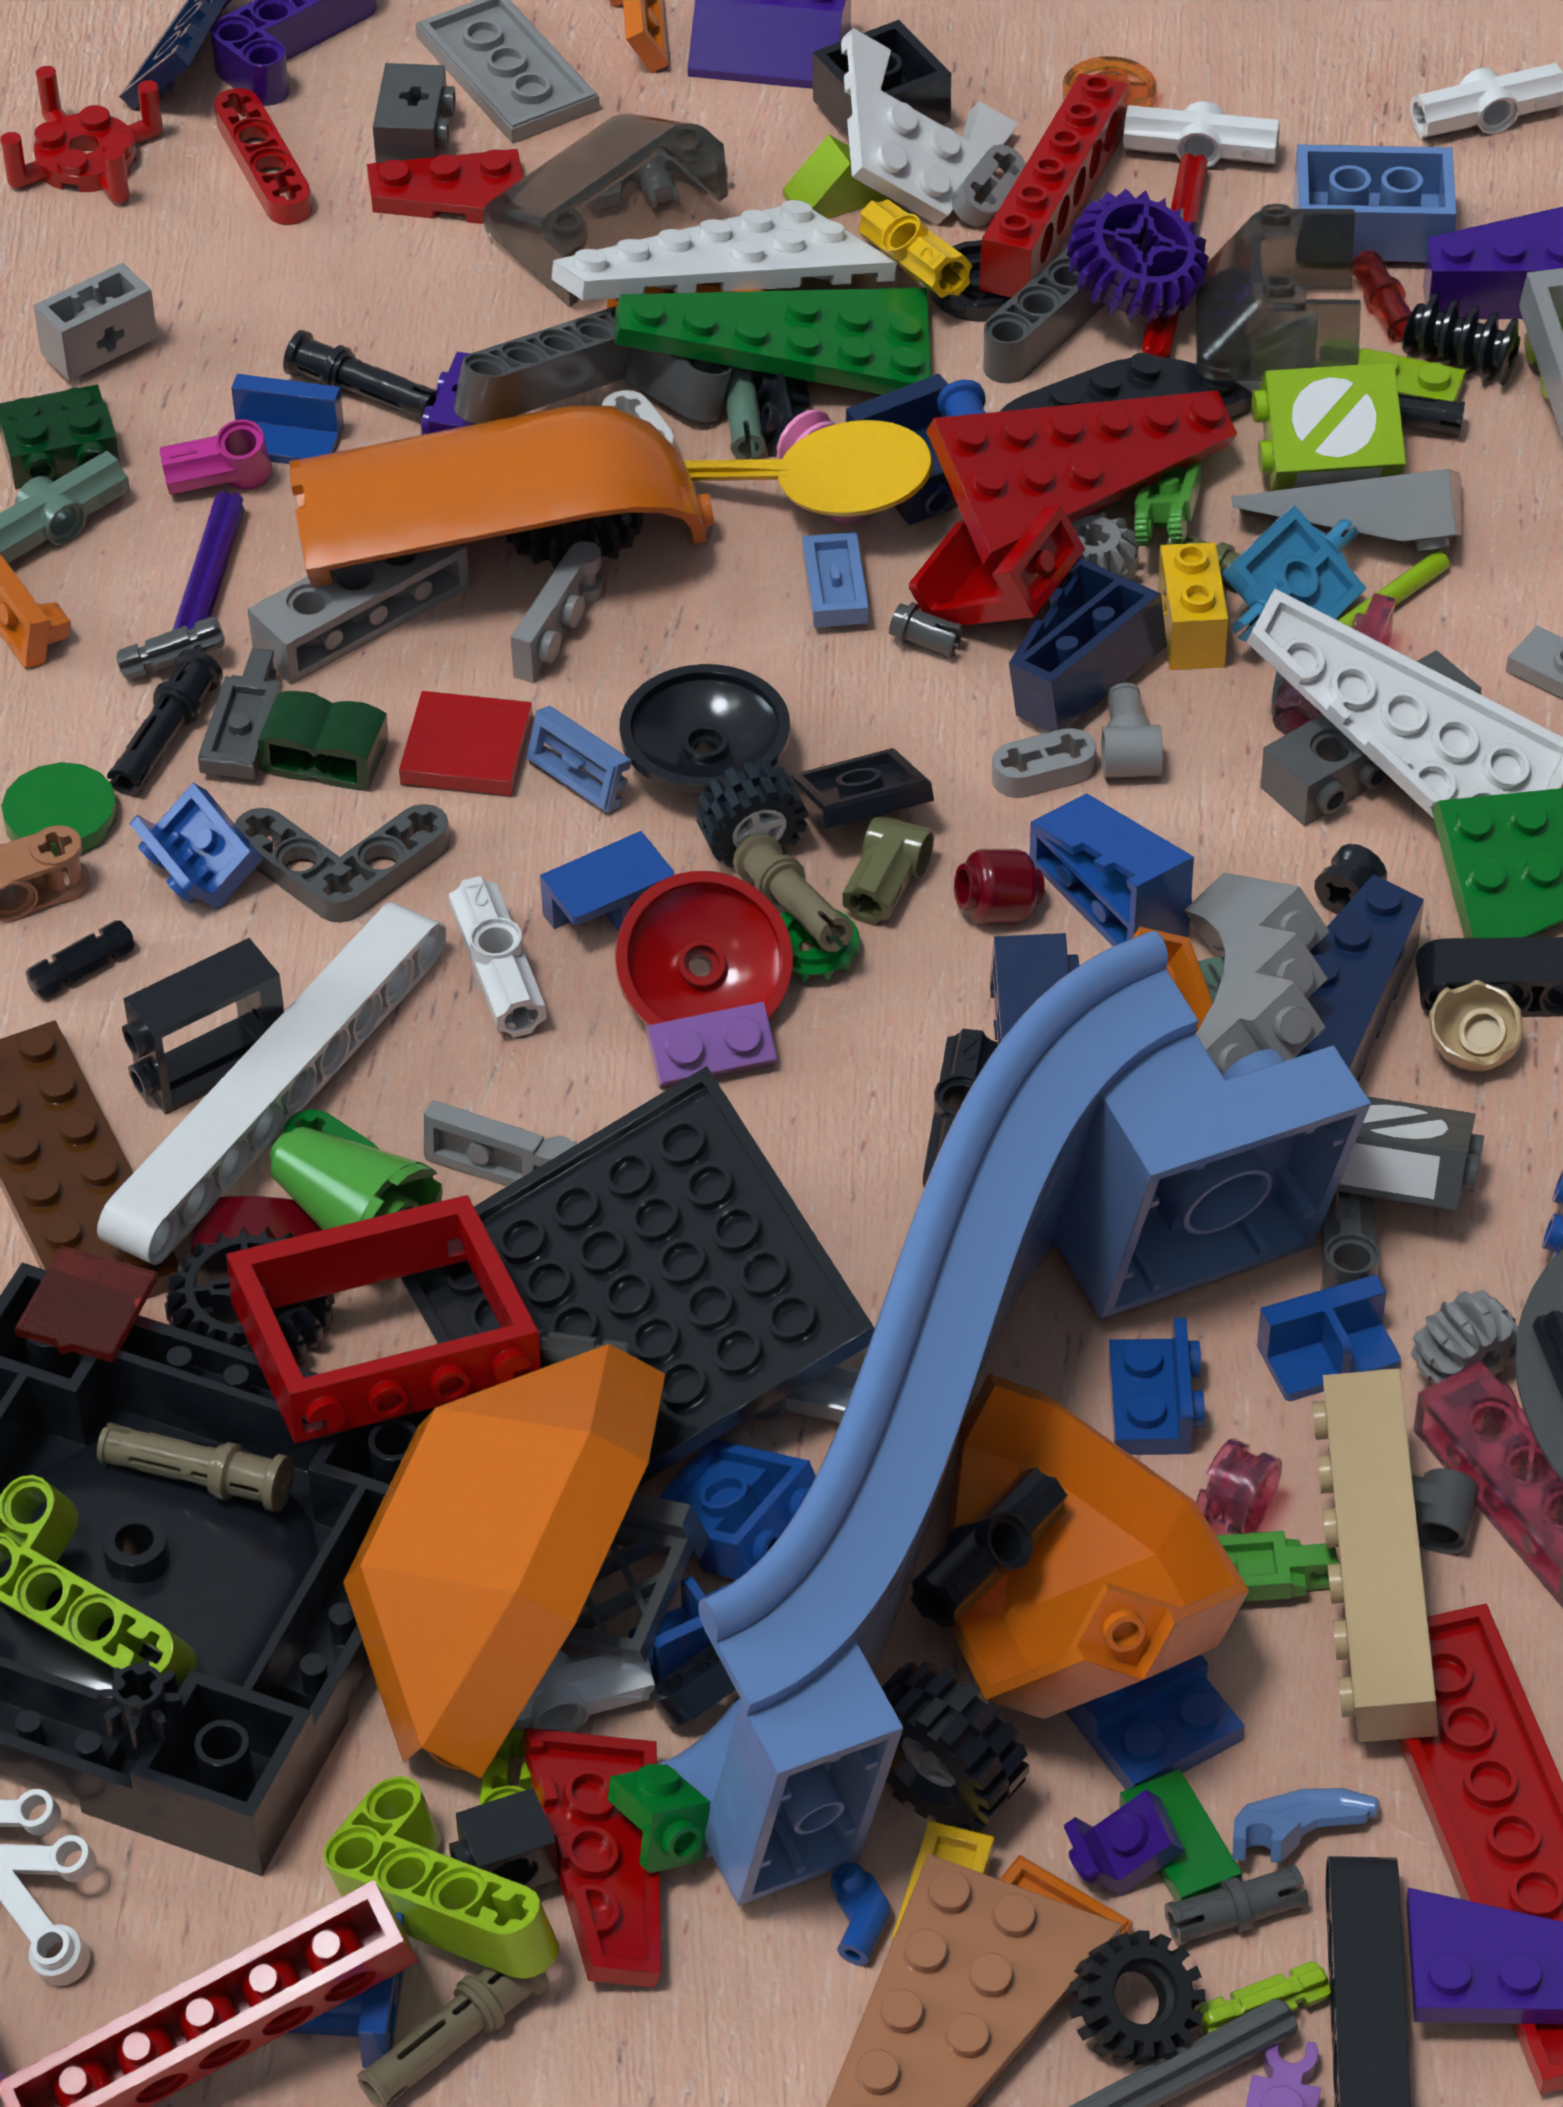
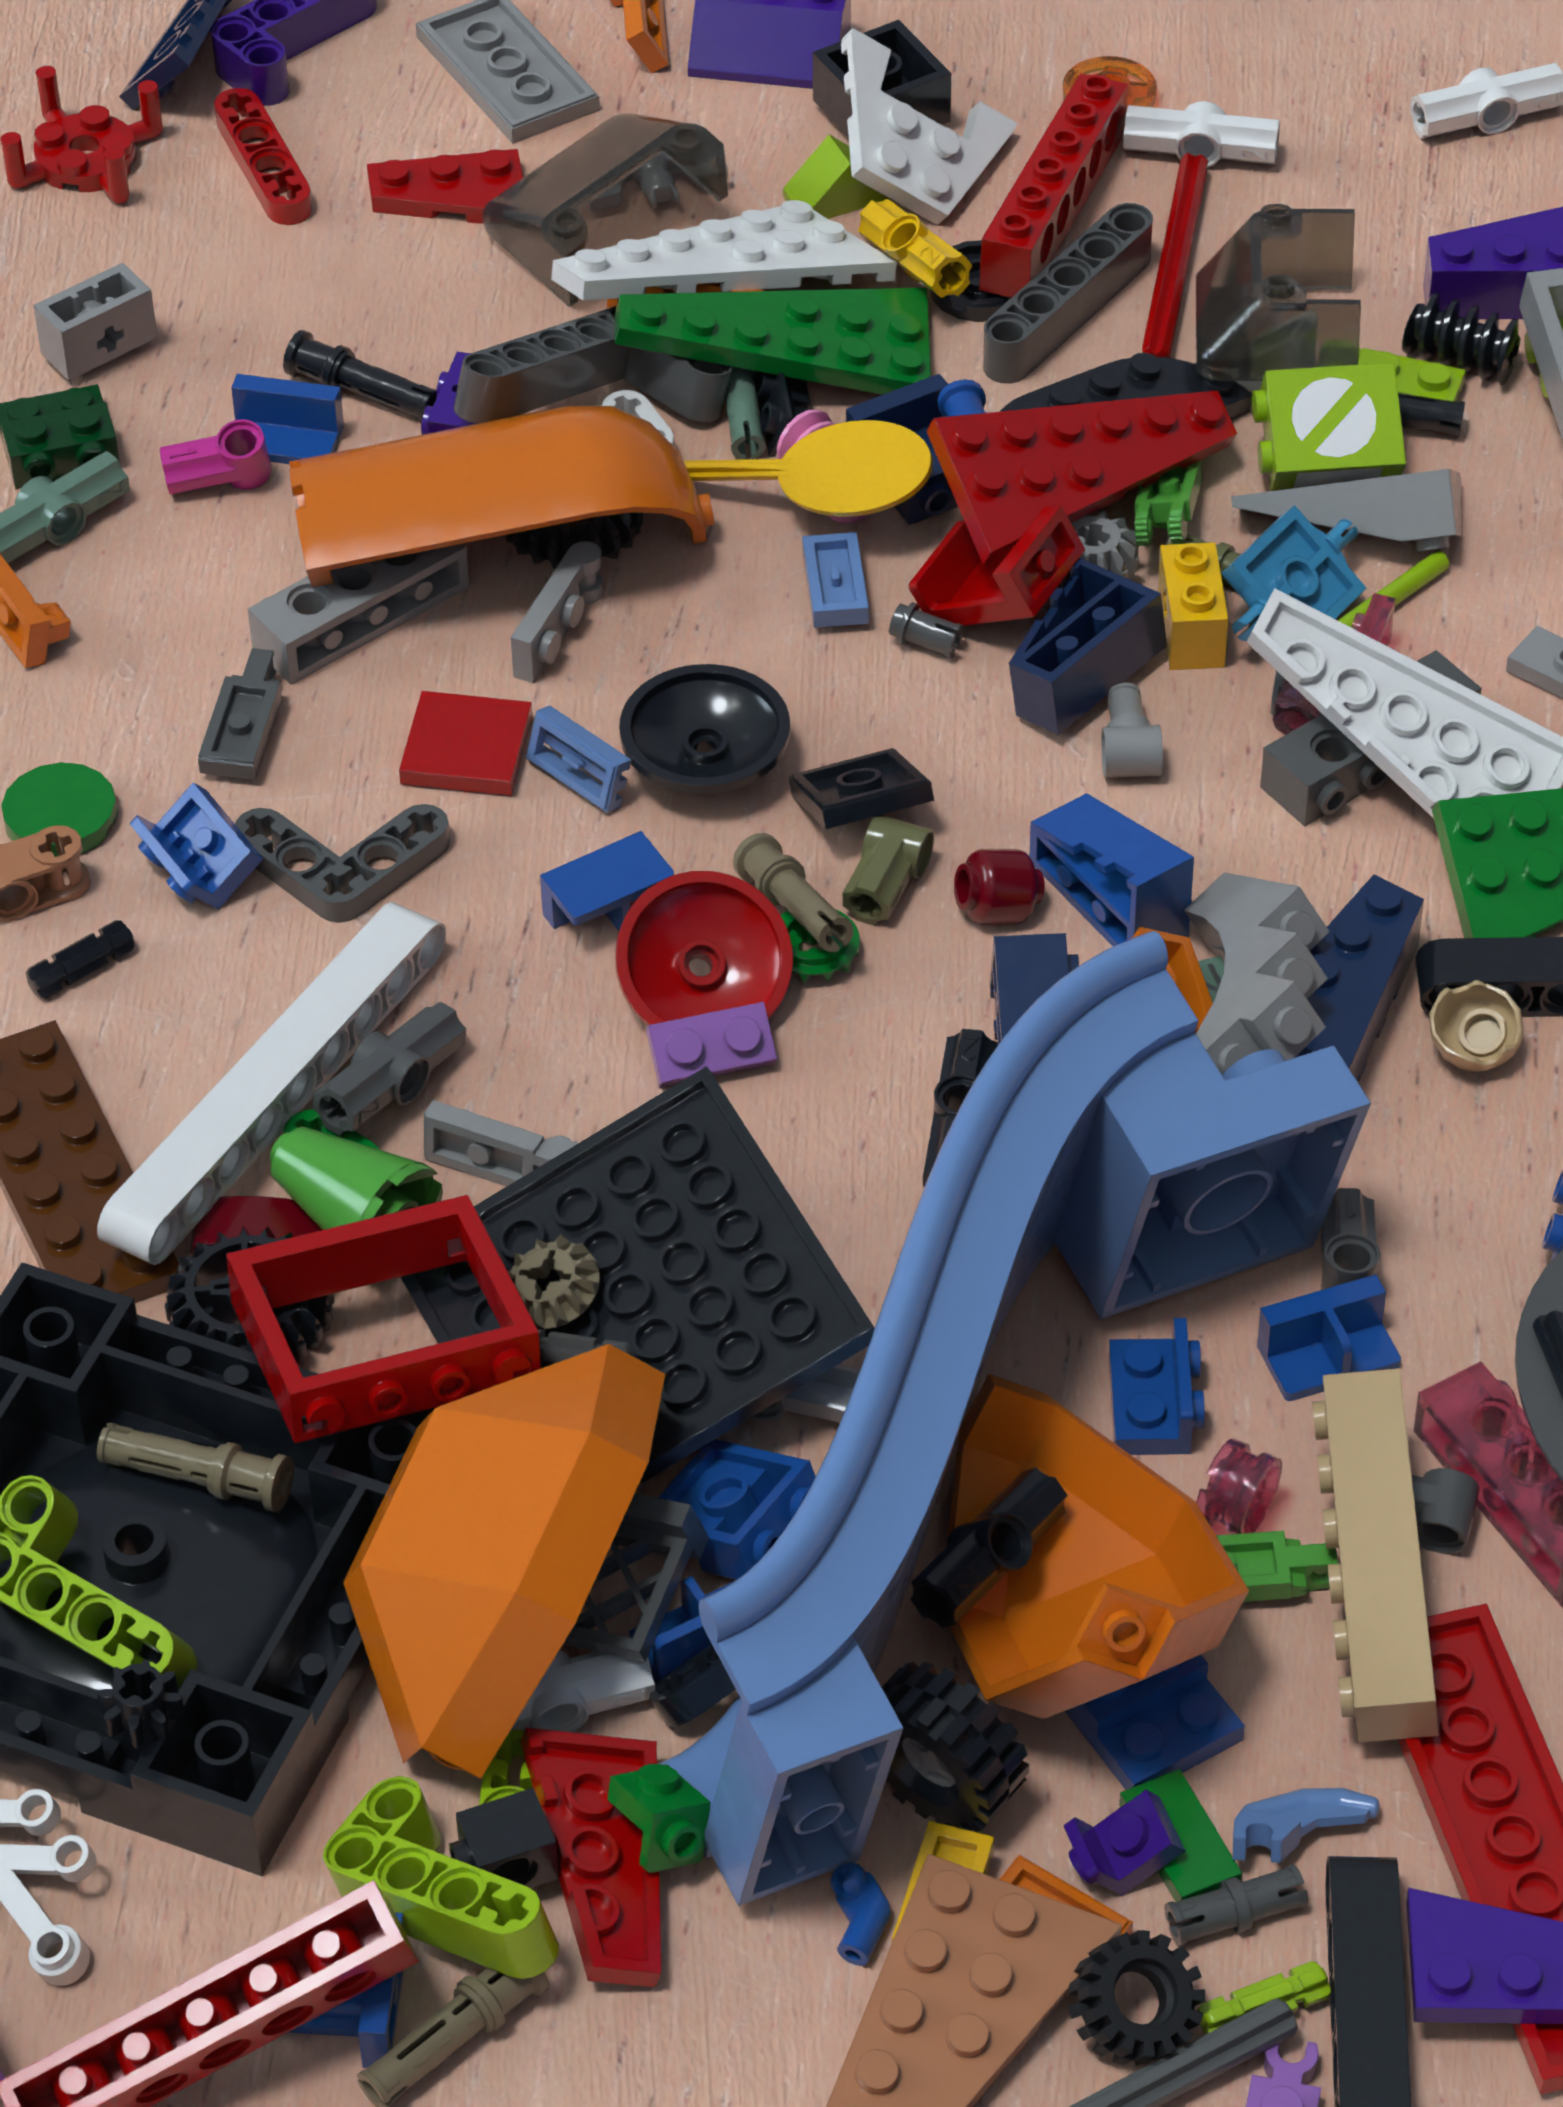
clear red piece [15,1246,158,1362] -> none
black pin [107,649,223,796] -> none
dark grey axle [116,617,225,680] -> none
black window [122,938,284,1115] -> none
dark purple axle [172,491,245,631] -> none
dark green brick [258,691,388,790] -> none
dark grey brick [373,63,456,163] -> none
white piece [448,876,547,1038] -> none
black wheel [695,761,808,868] -> none
light grey beam [952,144,1026,227] -> none
light grey beam [991,728,1096,798] -> none
dark purple gear [1066,188,1209,324] -> none
medium blue brick [1293,144,1456,263] -> none
black wheel [1314,844,1388,915] -> none
brick [1336,1096,1484,1211] -> none
clear red pin [1350,251,1412,343] -> none
light grey gear [1411,1290,1518,1397] -> none
none -> dark grey piece [313,1002,467,1136]
none -> dark tan gear [507,1234,600,1330]

